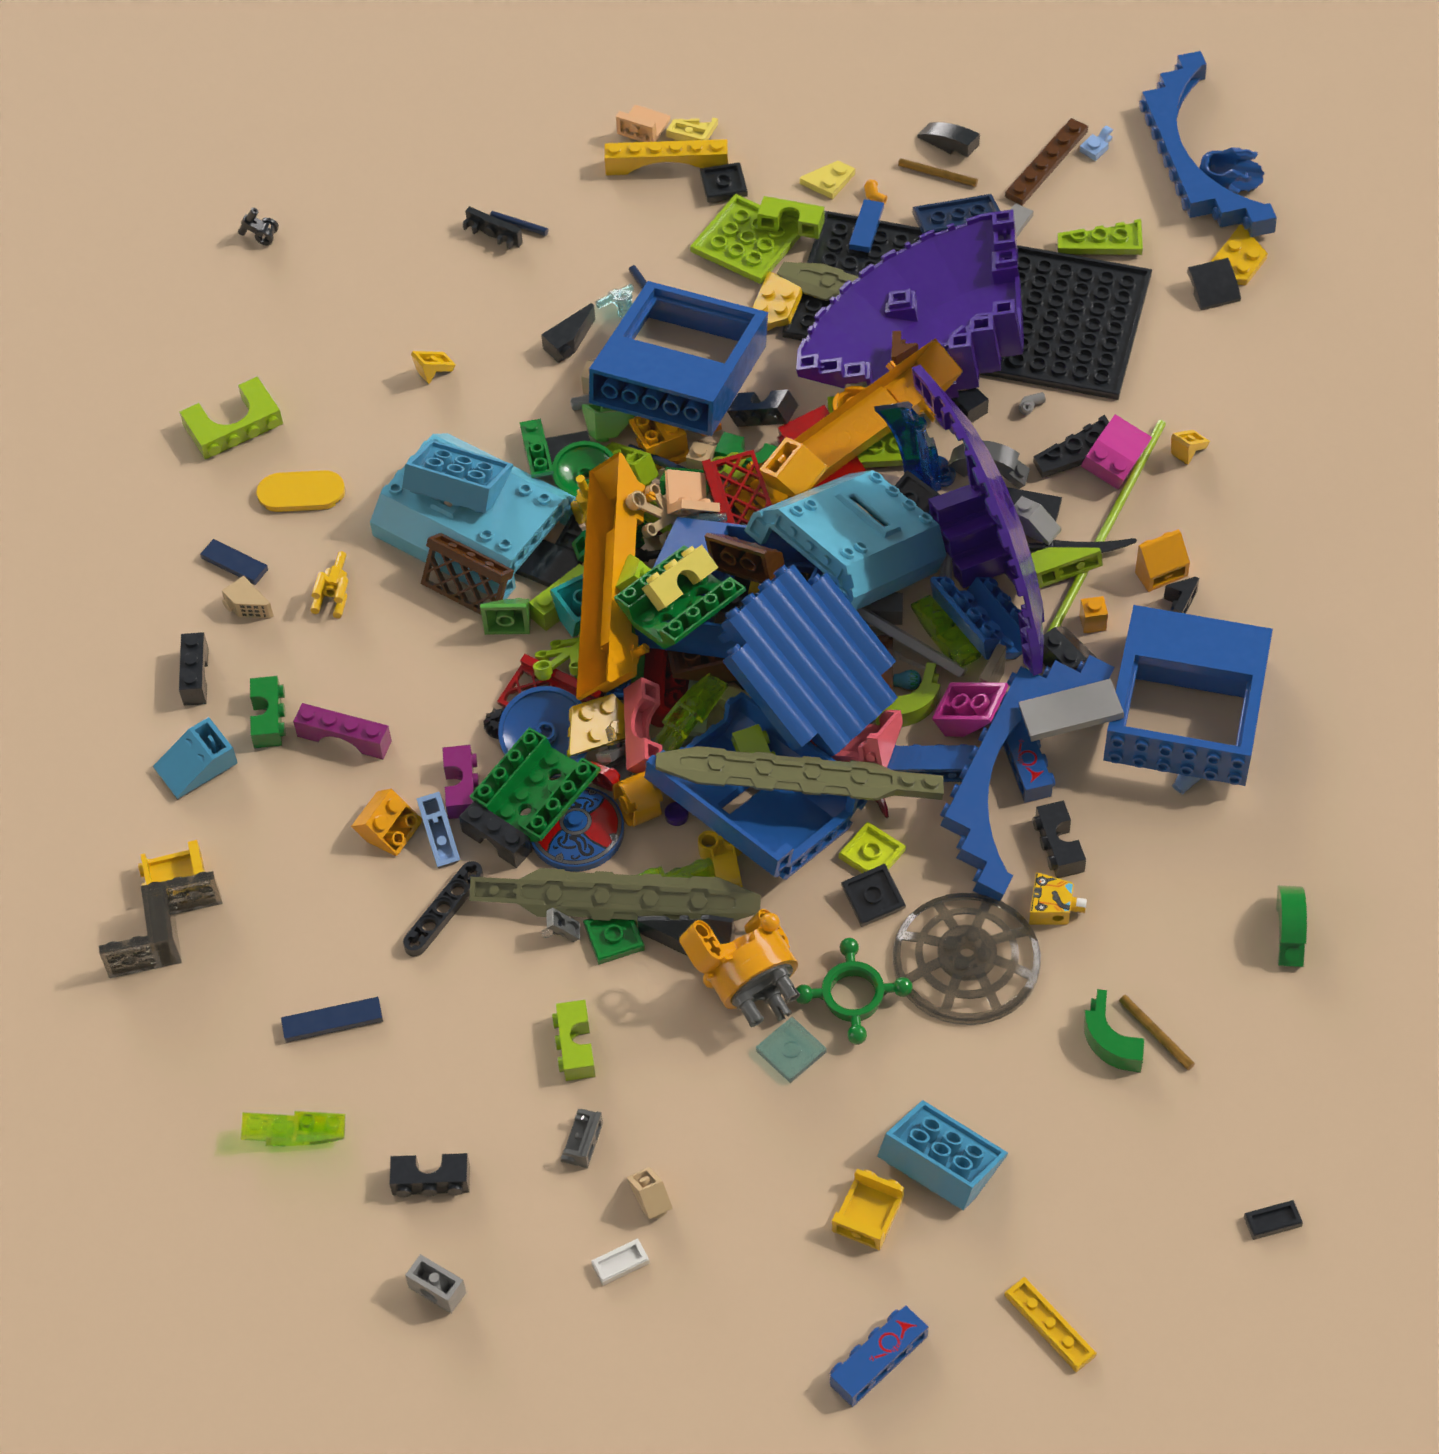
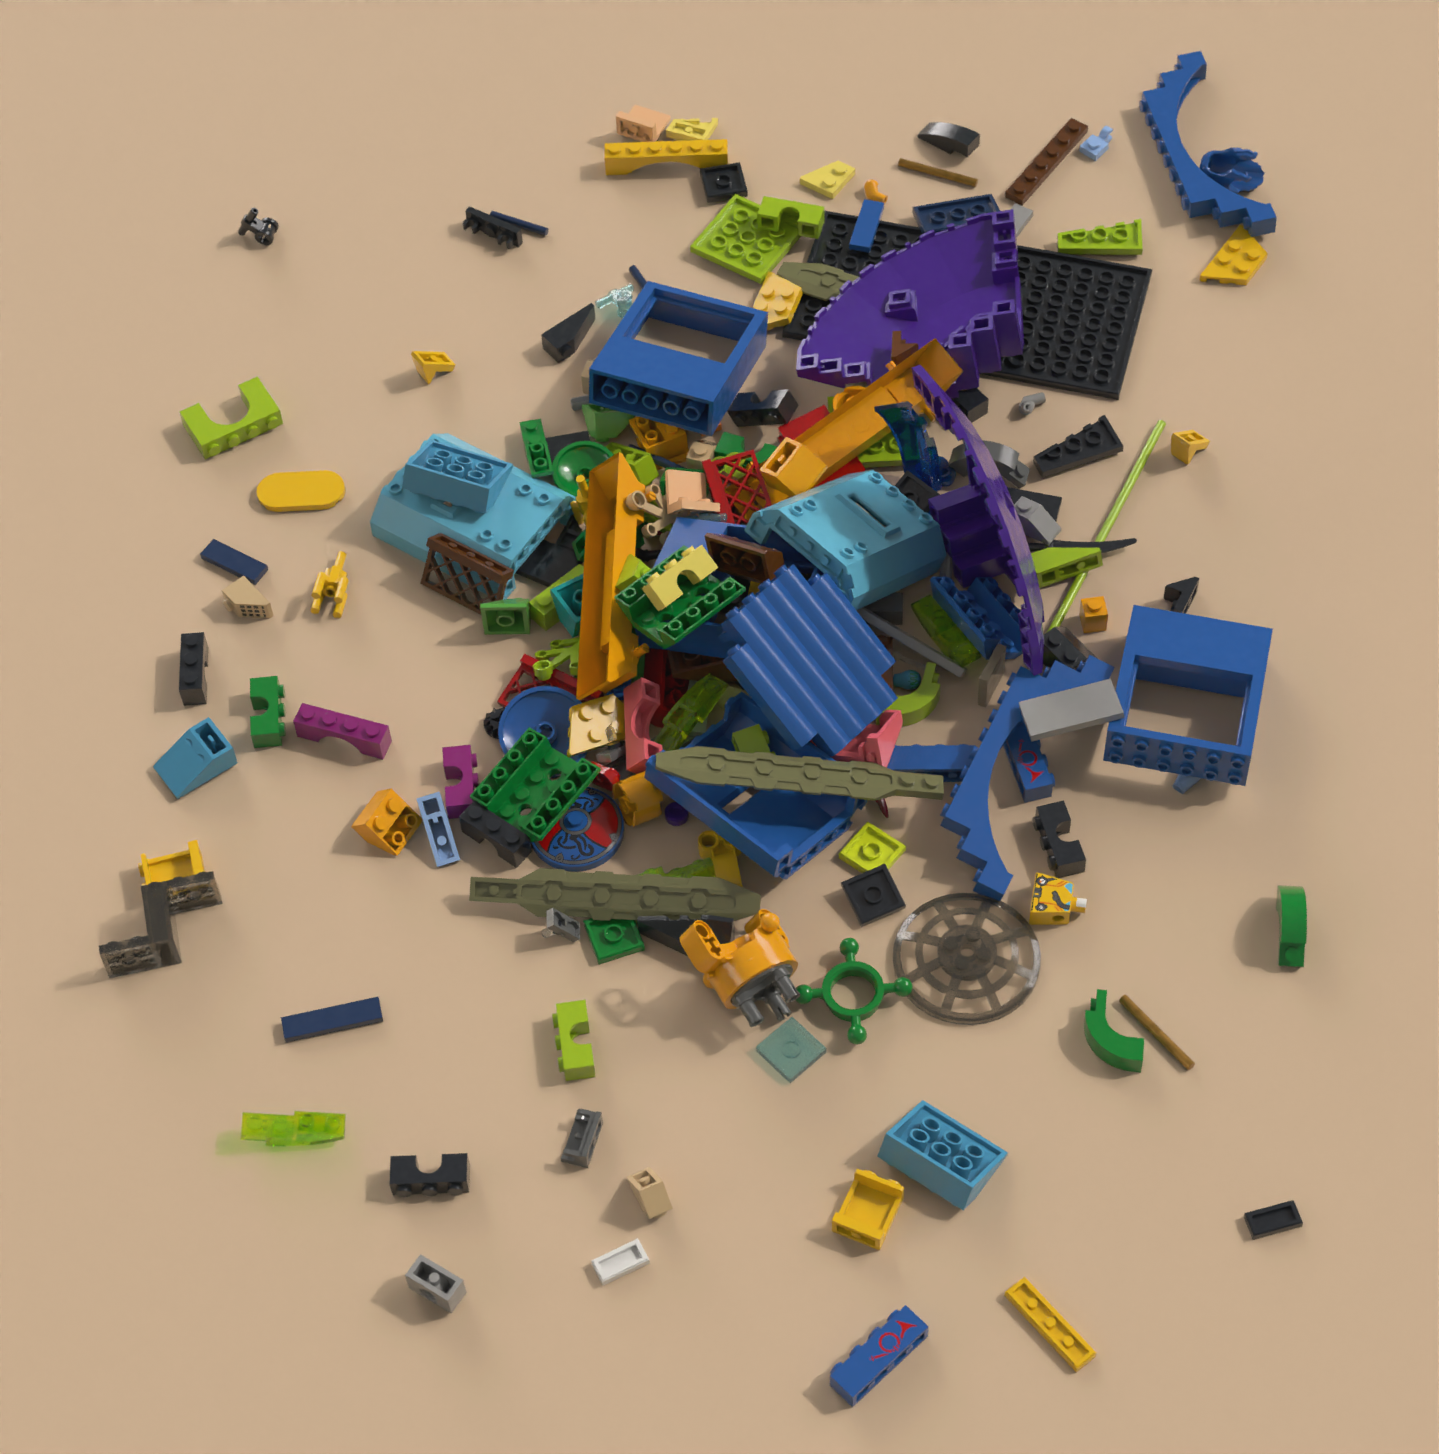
black beam [403,861,483,957] -> none
dark pink slope [932,682,1009,737] -> none
dark pink slope [1081,414,1152,489] -> none
light orange slope [1135,529,1190,592] -> none
black slope [1187,258,1241,310] -> none

